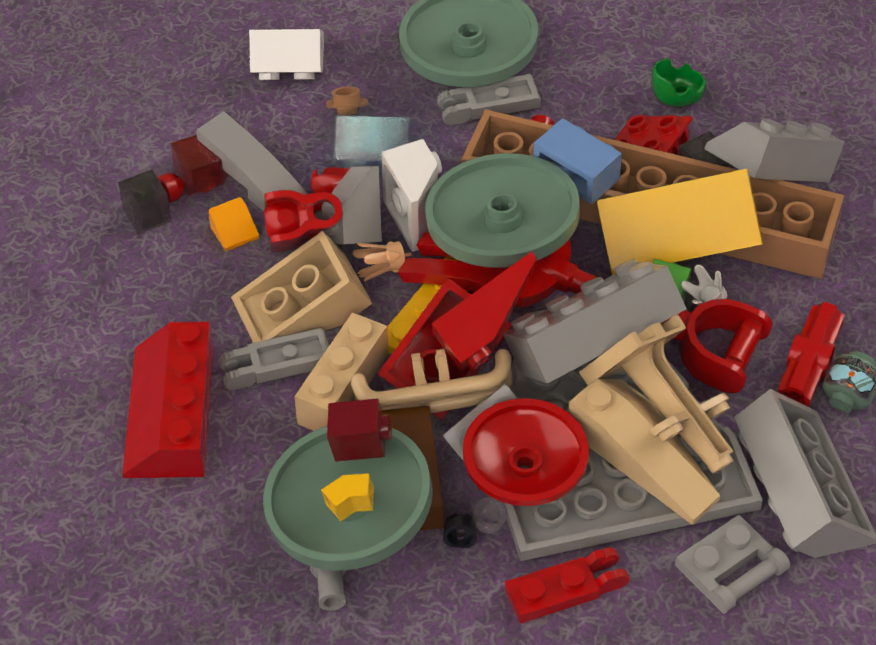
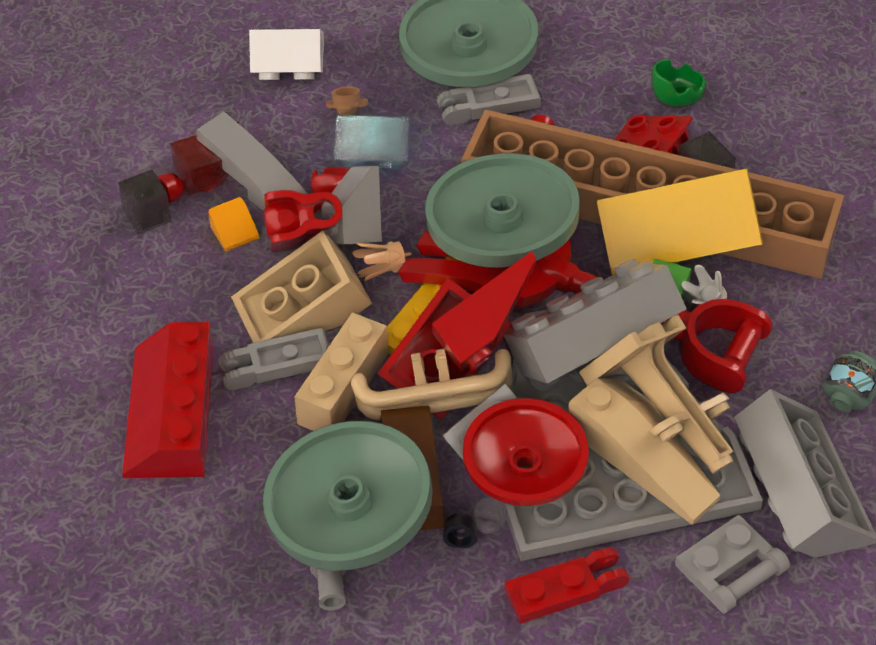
yellow piece [321,473,374,522] -> none
dark red brick [327,398,392,462] -> none
white slope [381,139,442,252] -> none
medium blue brick [533,118,622,205] -> none
light grey slope [705,118,844,183] -> none
red piece [777,302,845,407] -> none

